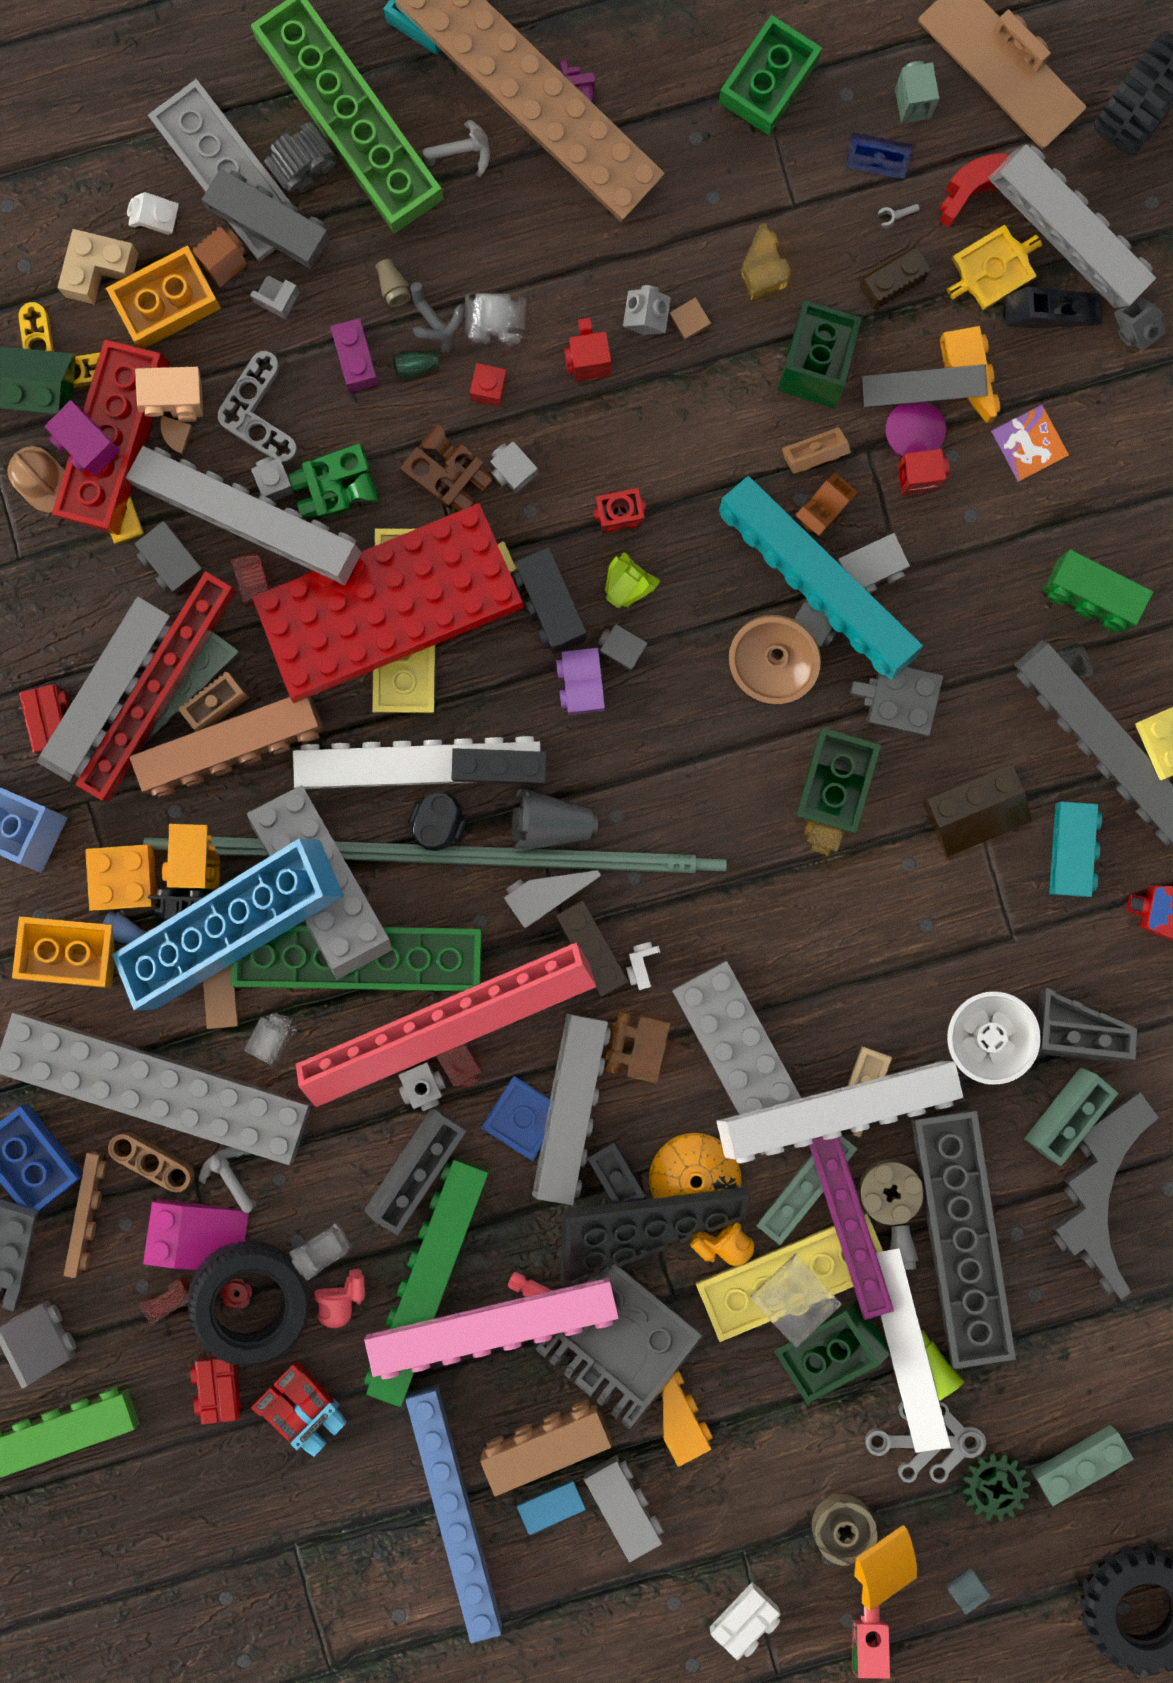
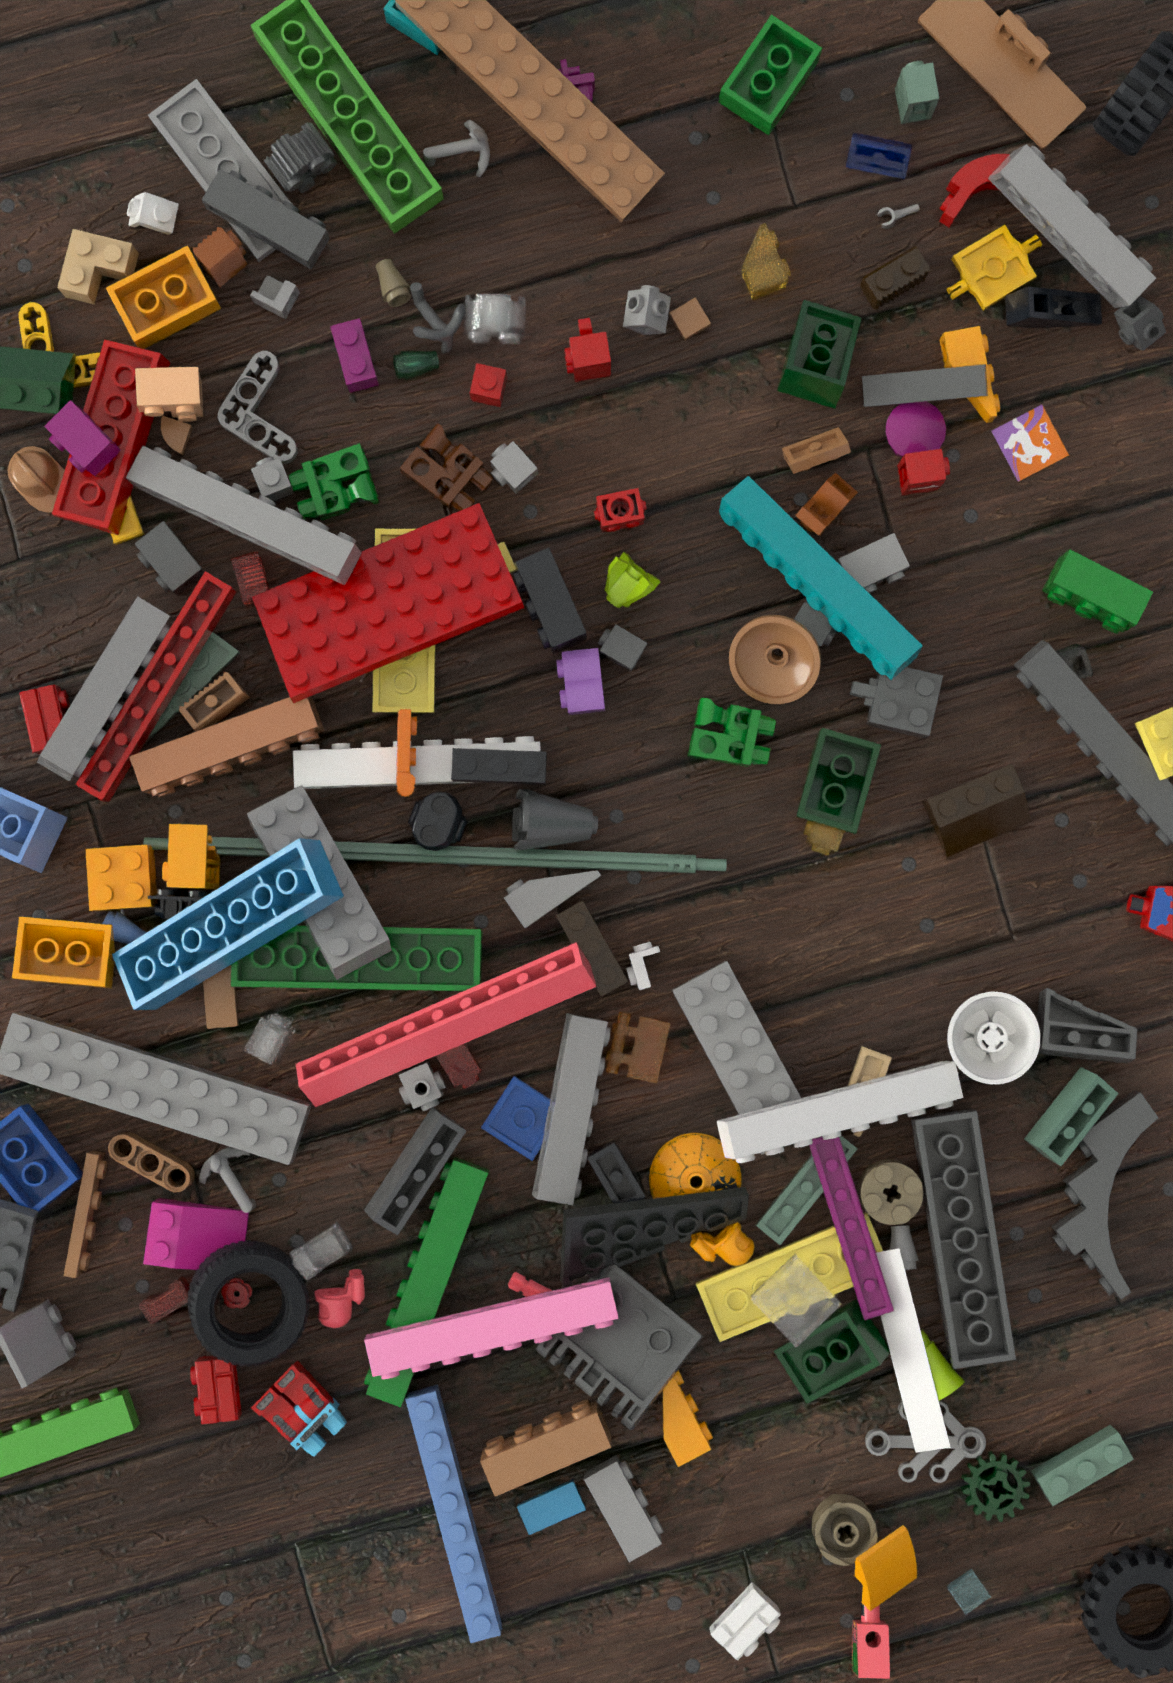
teal brick [1049,802,1102,897] -> none
none -> orange hinge [396,709,417,798]
none -> green hips [687,698,776,767]

